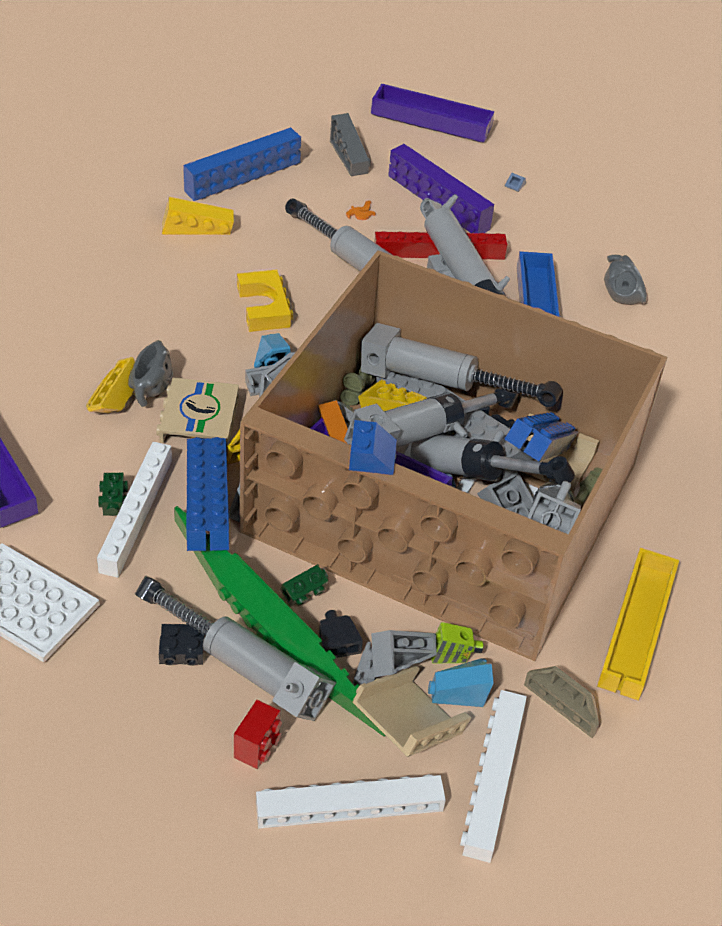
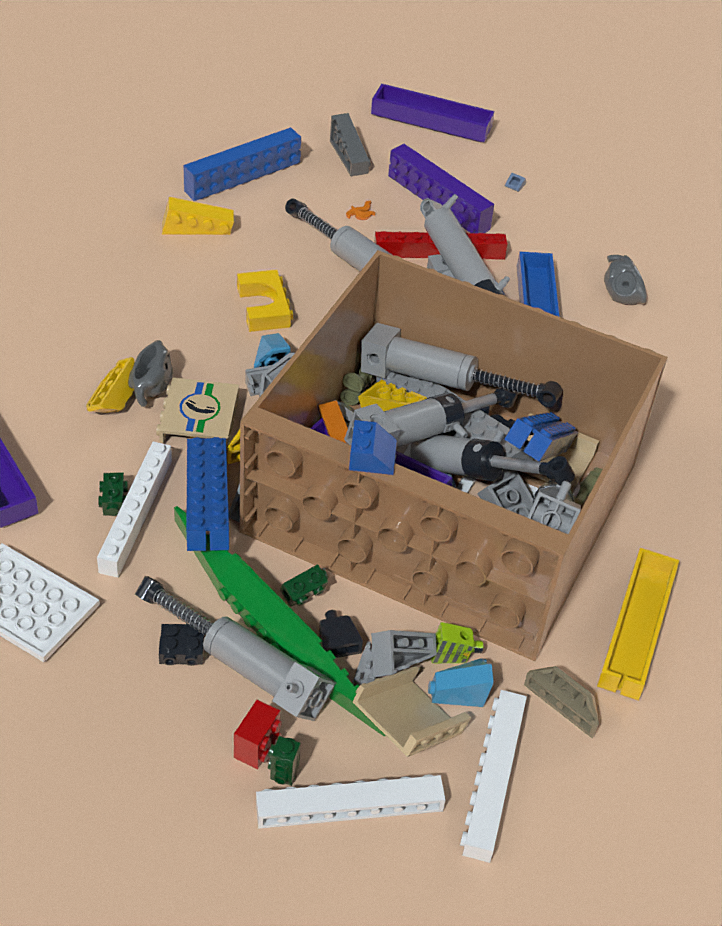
none -> dark green brick [268,736,301,786]

